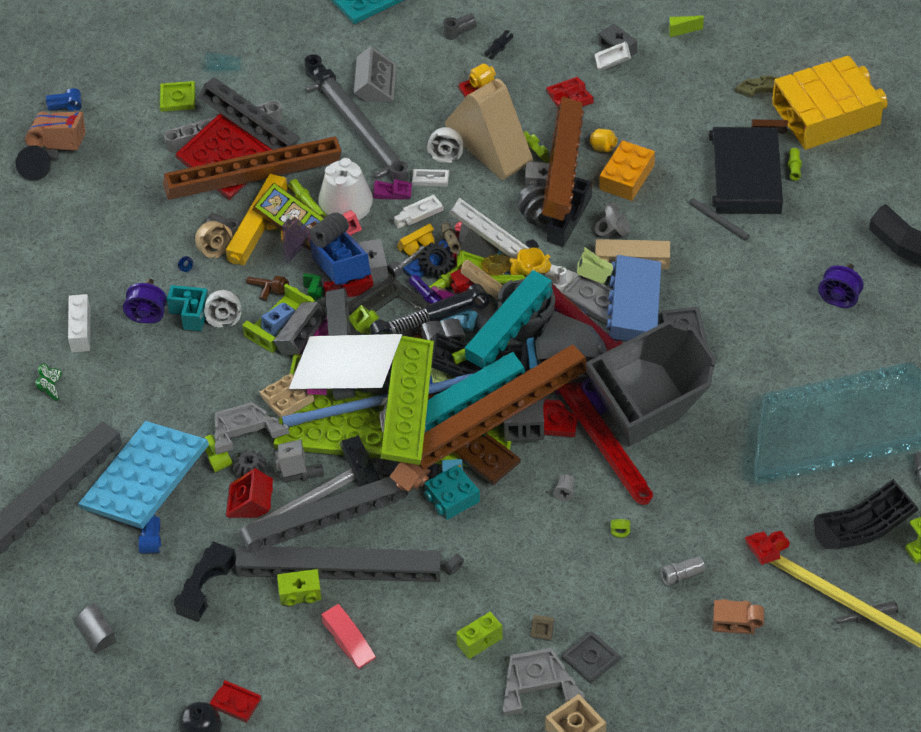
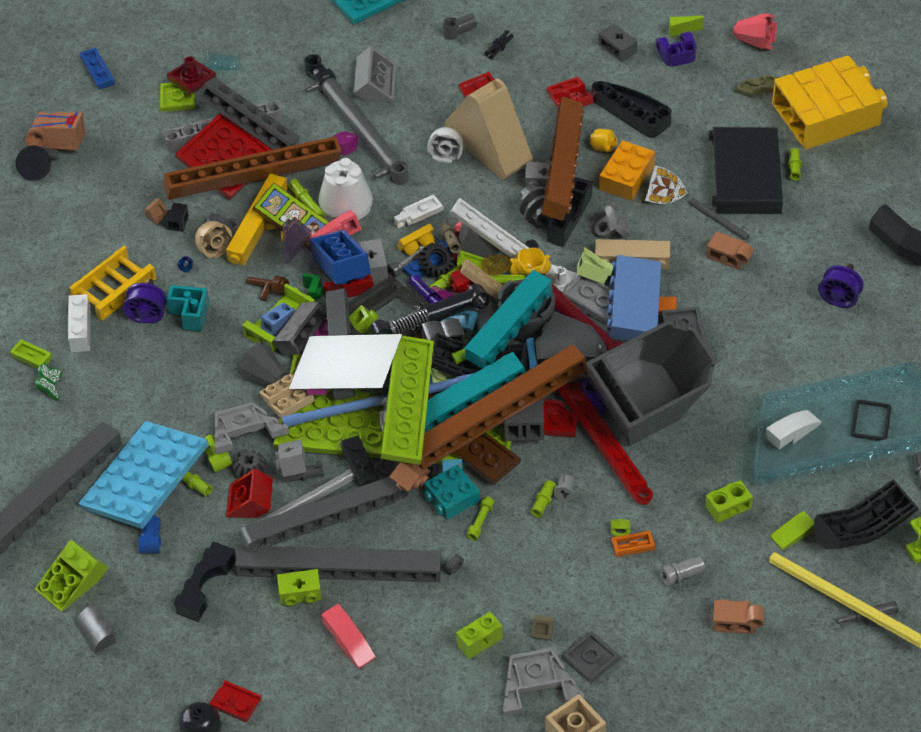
blue piece [46,88,82,111] -> none
white cylinder [204,290,242,328] -> none
dark grey piece [310,212,349,248] -> none
magenta slope [373,179,412,199] -> none
white tile [412,169,449,187] -> none
yellow head [469,63,496,89] -> none
lime plate [524,131,550,163] -> none
white tile [594,42,631,71] -> none
red hinge [745,530,790,565] -> none
reddish brown tile [751,119,788,133] -> none
none -> lime plate [10,339,53,369]
none -> lime slope [35,539,109,612]
none -> yellow fence [69,246,156,321]
none -> blue plate [80,47,115,90]
none -> medium nougat tile [144,198,168,224]
none -> black brick [164,203,189,232]
none -> dark red plate [167,56,216,94]
none -> lime pin [181,471,213,496]
none -> dark grey cone [237,341,286,386]
none -> magenta hat [333,132,358,155]
none -> lime bar [466,496,495,541]
none -> lime pin [530,480,556,518]
none -> black beam [591,81,672,138]
none -> orange tile [611,530,656,557]
none -> shield [645,165,687,204]
none -> dark purple piece [656,31,697,67]
none -> orange tile [658,296,676,315]
none -> lime brick [705,480,753,523]
none -> nougat hinge [706,231,754,270]
none -> coral cone [733,13,777,50]
none -> white slope [765,410,821,450]
none -> lime slope [770,511,815,551]
none -> black piece [851,400,892,441]

